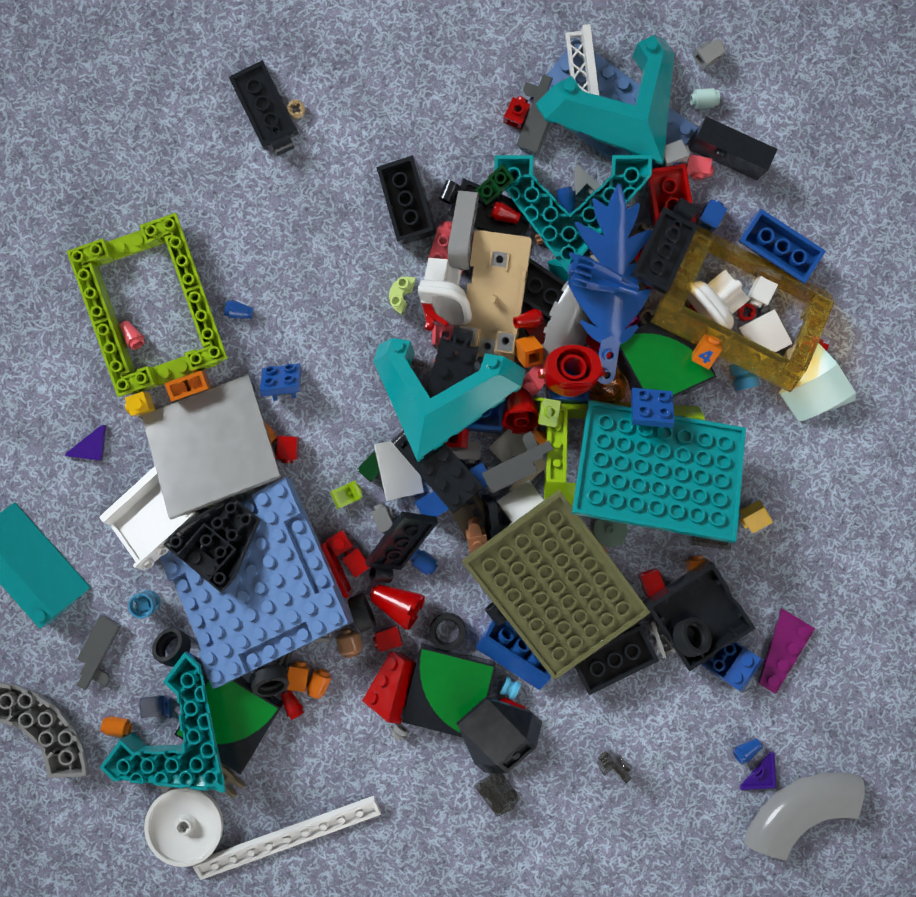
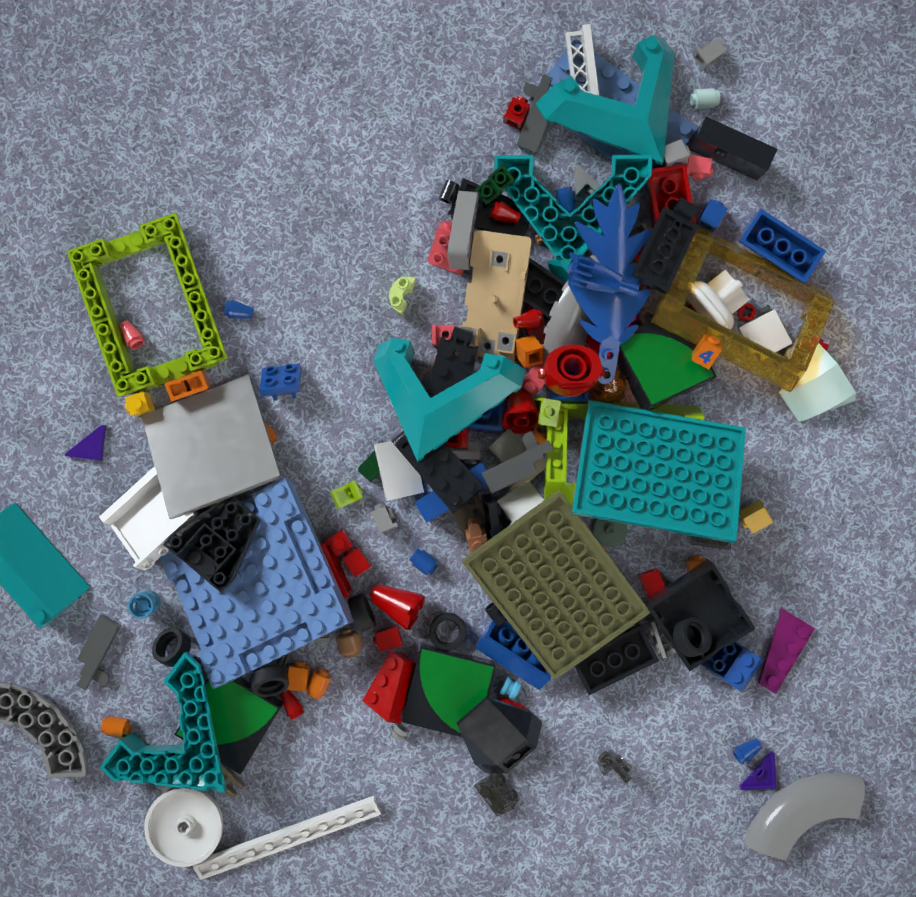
dark blue bracket [140,695,172,718] -> none
black hinge [229,60,299,156] -> none
red brick [276,436,299,464] -> none
tan bush [287,99,305,119] -> none
black hinge [365,512,438,583] -> none
black brick [376,155,436,245] -> none
white piece [418,258,472,331] -> none
blue plate [631,388,674,428] -> none
dark azure wheel [729,359,760,391] -> none
white brick [747,276,778,308] -> none

